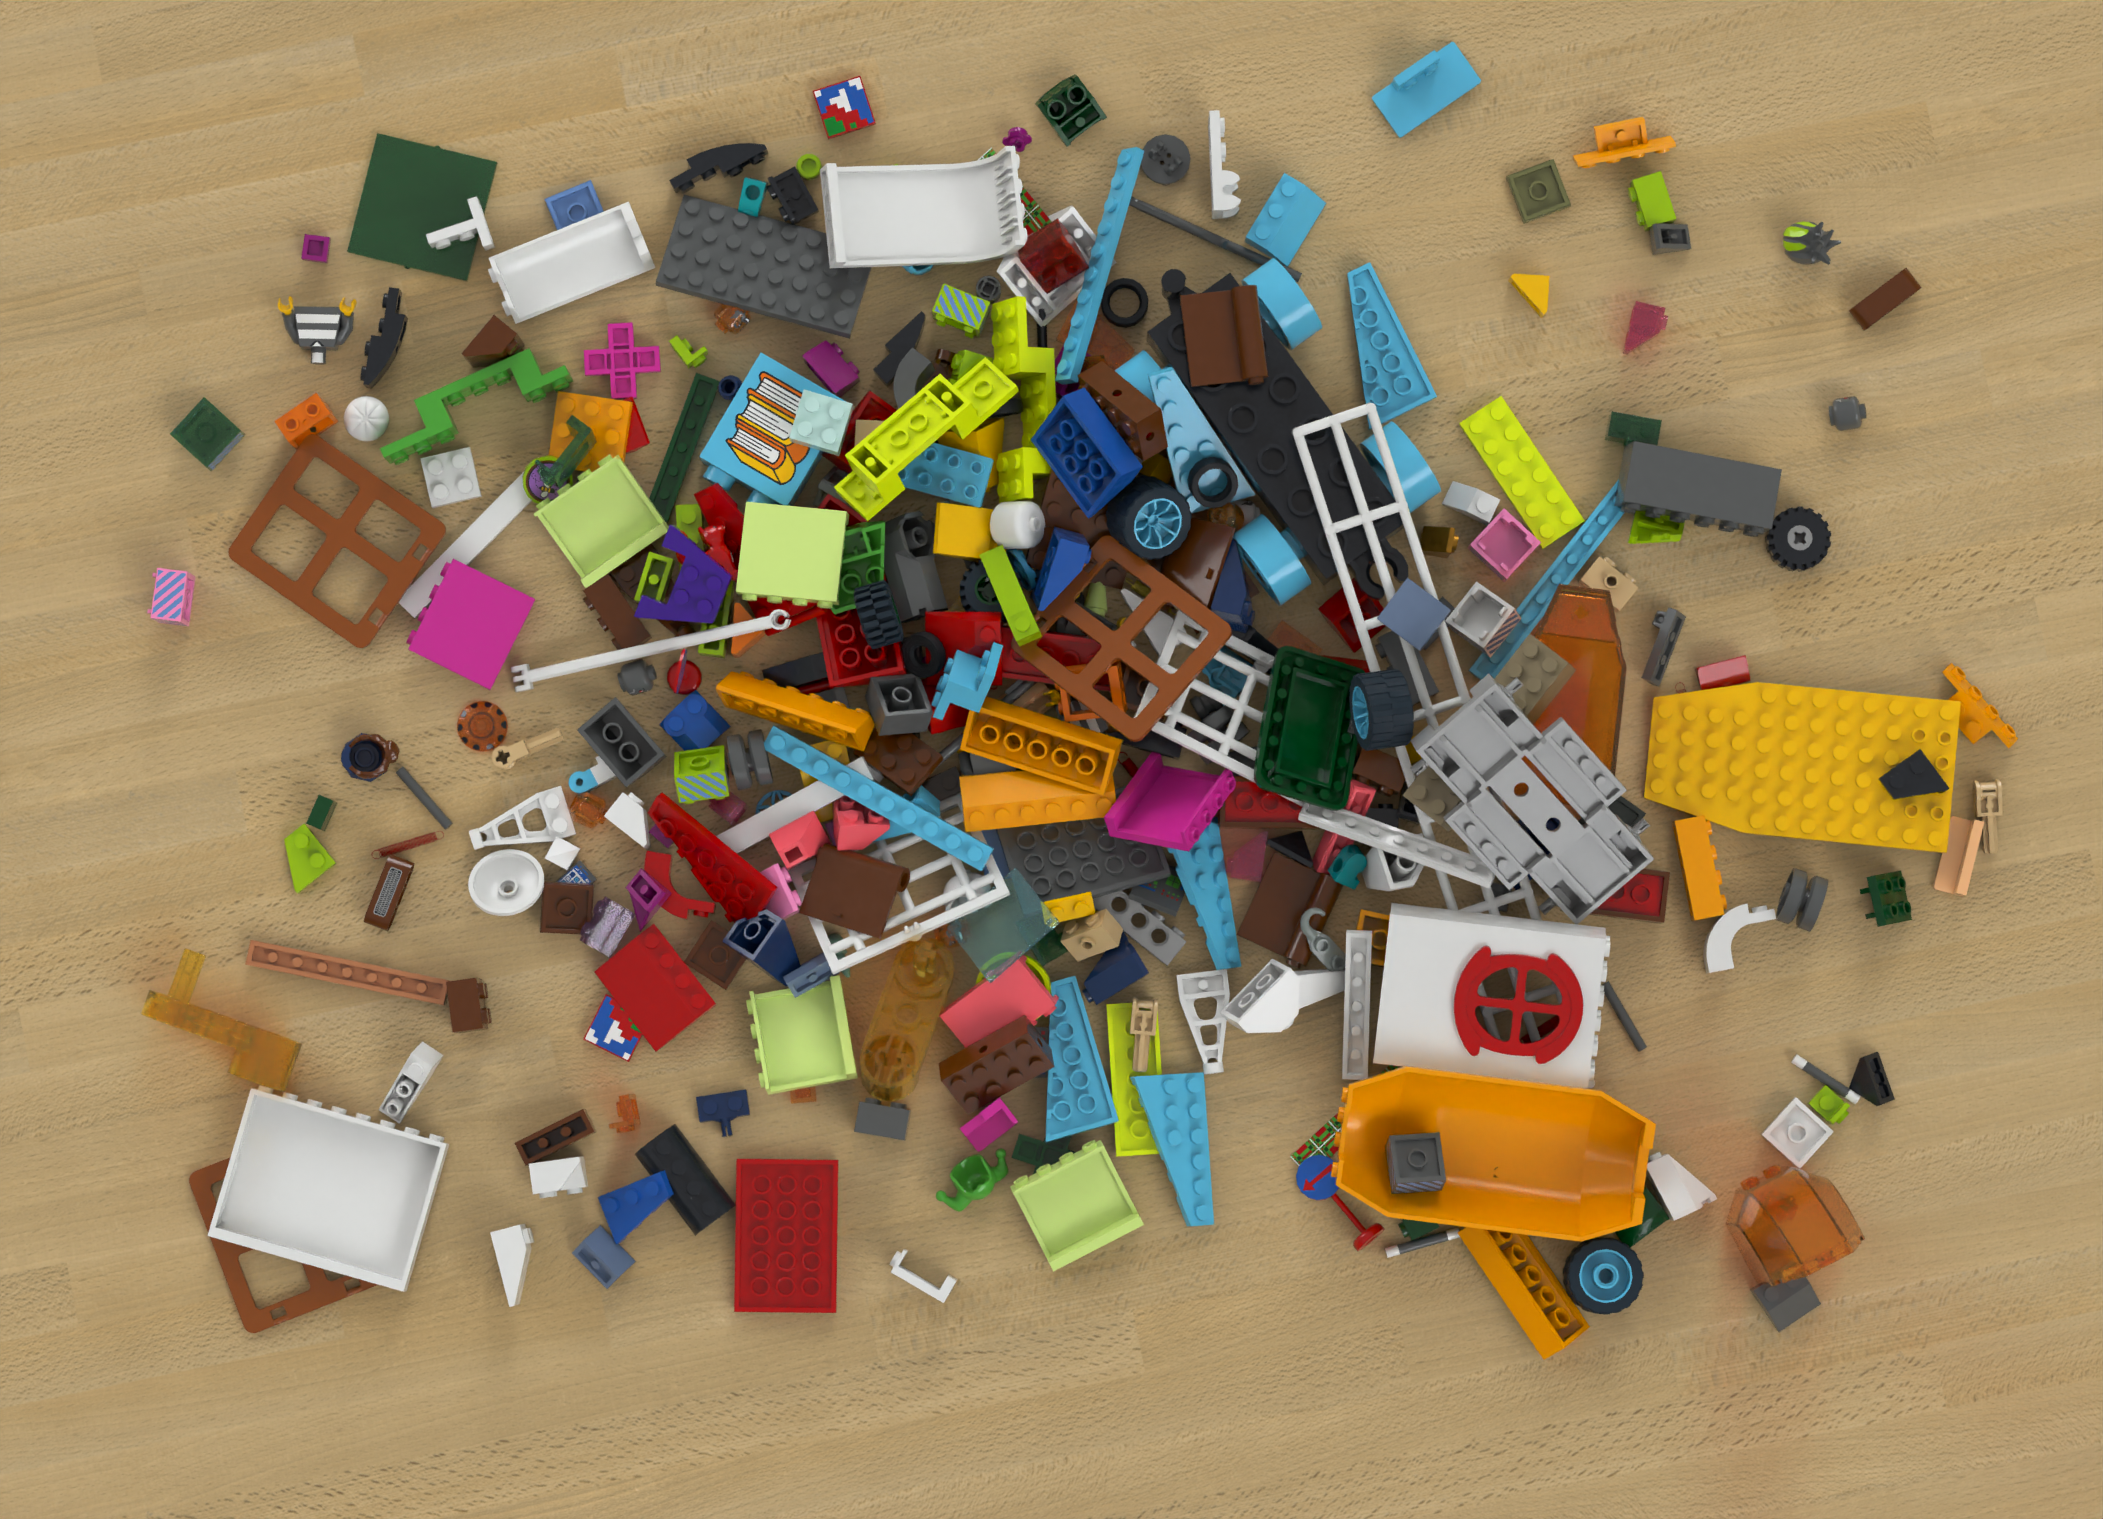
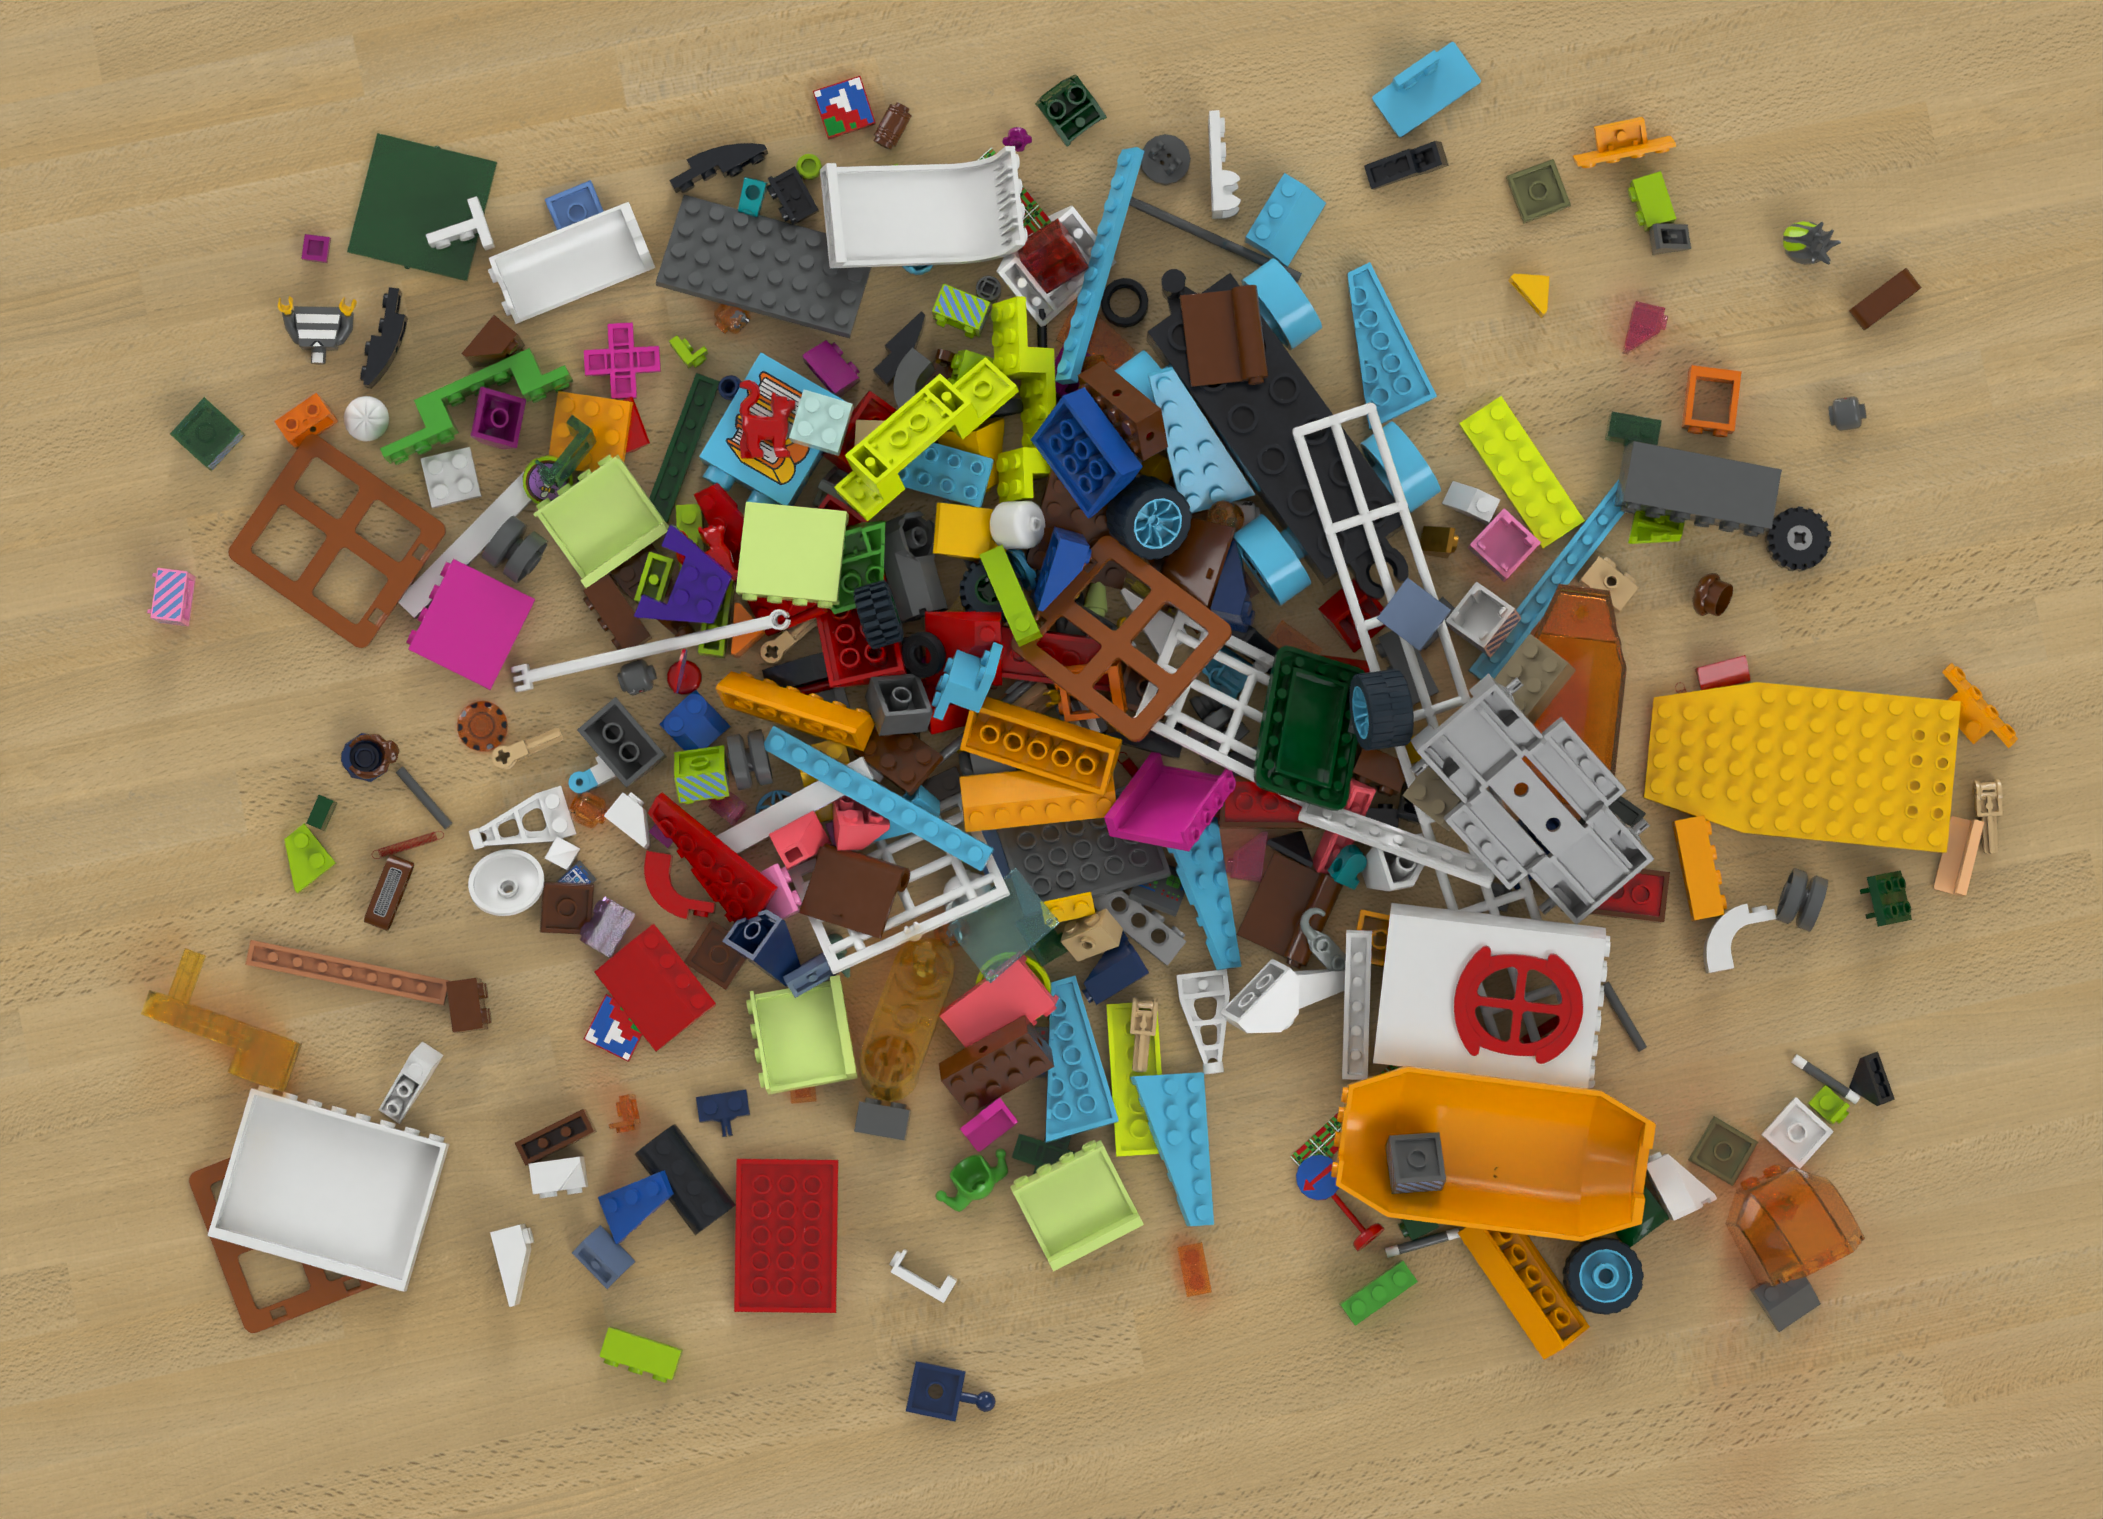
magenta slope [625,868,672,932] -> none
black tyre [1187,457,1238,508] -> none
dark grey hinge [1641,607,1686,687] -> none
black wing [1878,749,1949,800] -> none
none -> magenta slope [471,387,527,449]
none -> dark grey wheel [482,515,548,584]
none -> lime brick [599,1326,683,1383]
none -> red animal [739,380,796,459]
none -> tan connector [760,617,817,665]
none -> reddish brown head [873,102,912,150]
none -> dark blue plate [906,1361,996,1422]
none -> clear orange plate [1177,1242,1212,1297]
none -> bright green brick [1339,1260,1418,1326]
none -> black slope [1364,141,1449,190]
none -> orange window [1682,365,1742,437]
none -> olive tile [1688,1116,1758,1186]
none -> reddish brown piece [1692,573,1733,616]

